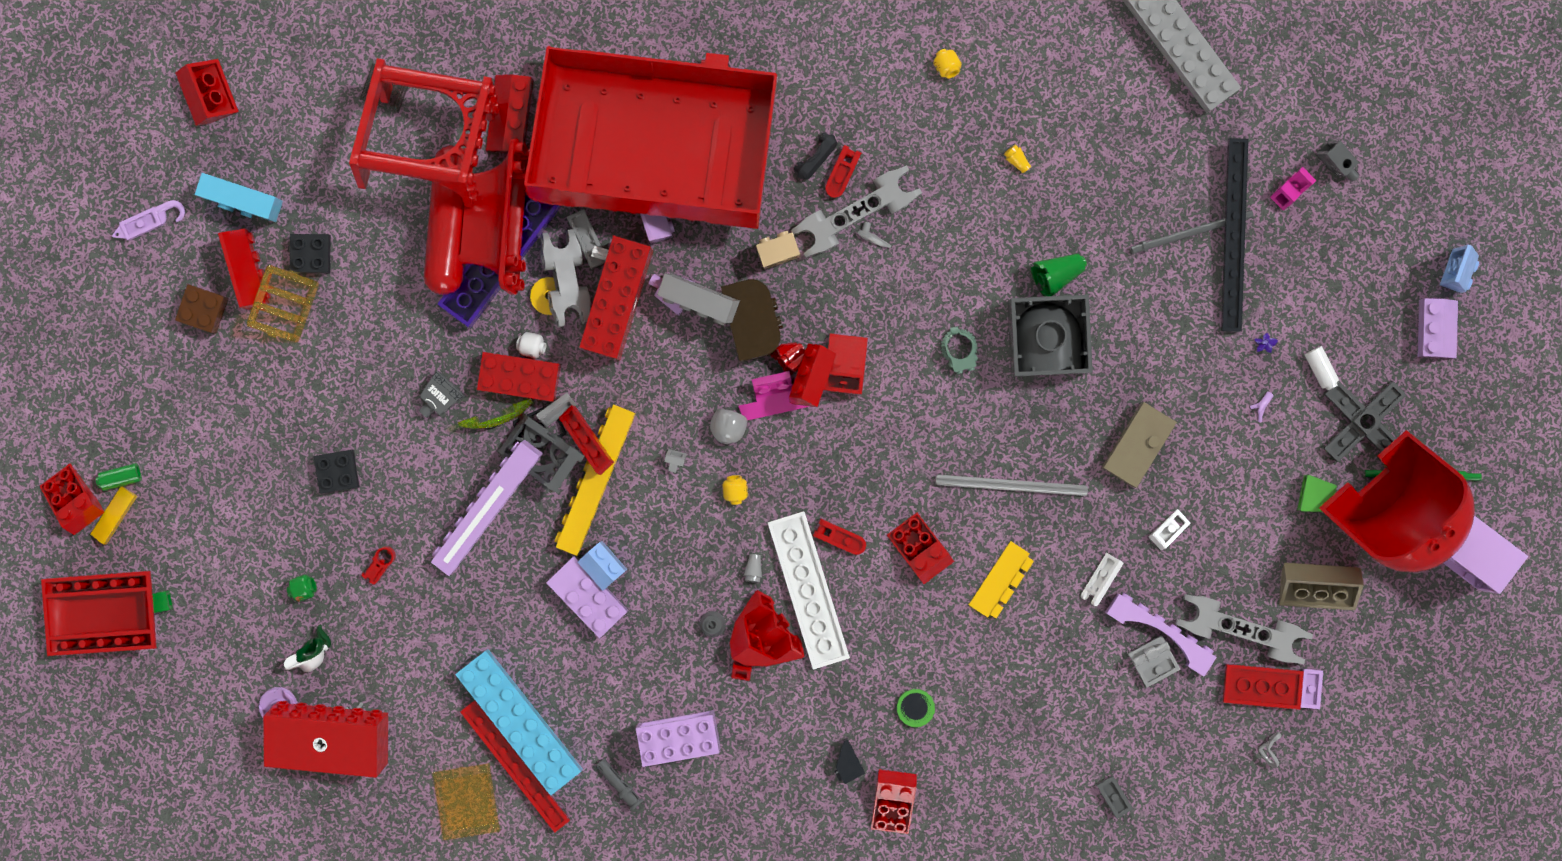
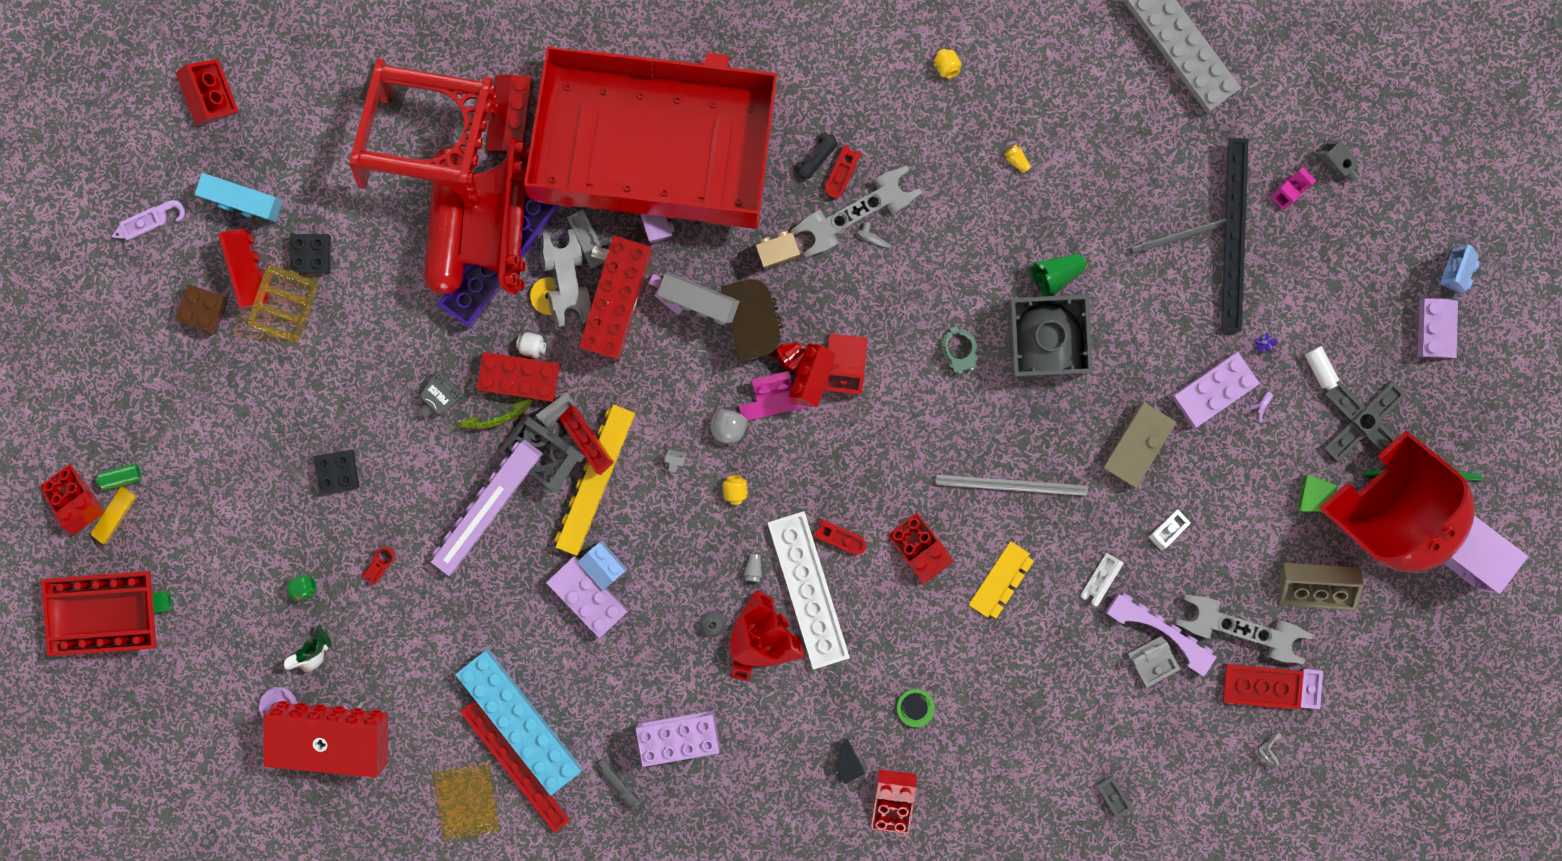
none -> lavender brick [1171,352,1260,428]

